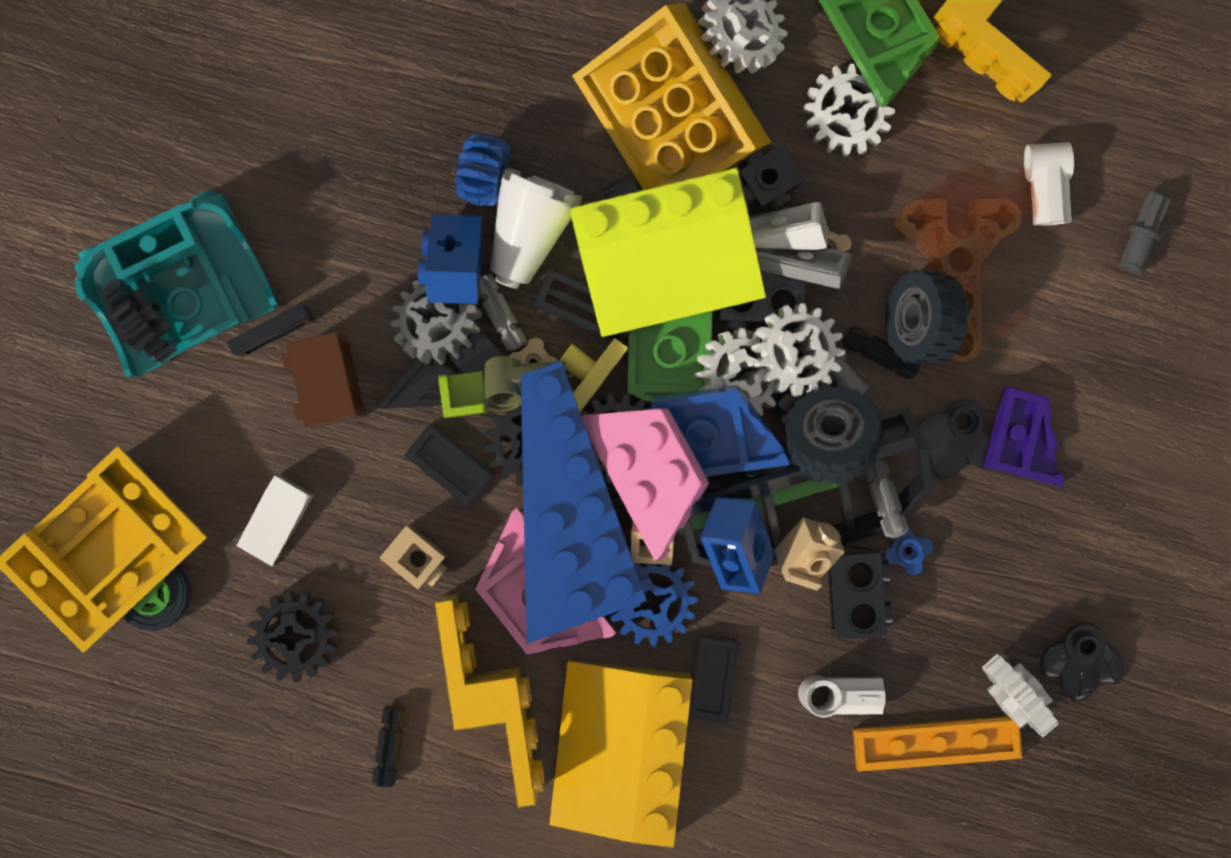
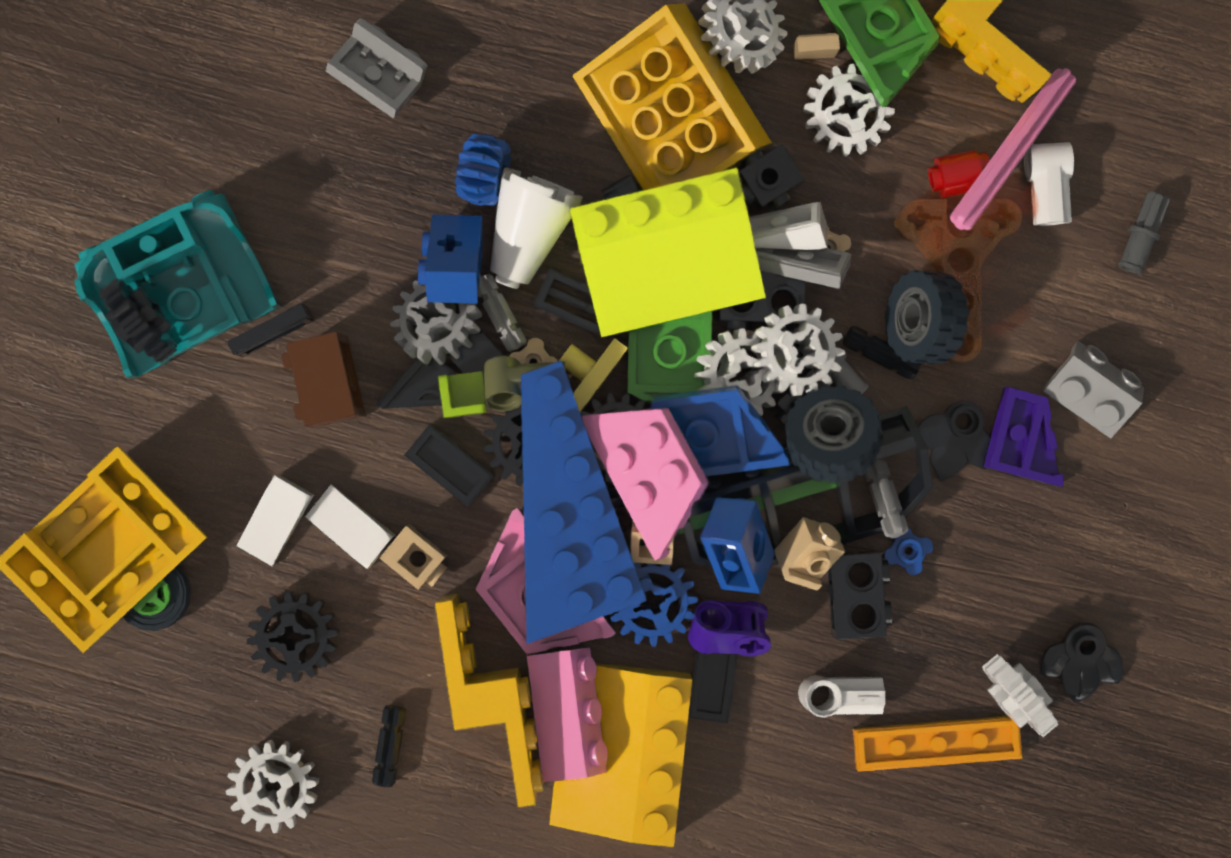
none -> white gear [226,740,319,833]
none -> white slope [305,484,396,569]
none -> light grey bracket [326,18,427,119]
none -> bright pink brick [527,647,608,782]
none -> dark purple piece [688,600,771,656]
none -> tan tile [793,33,840,60]
none -> red brick [928,150,990,198]
none -> bright pink axle [950,68,1076,230]
none -> light grey bracket [1043,341,1144,438]

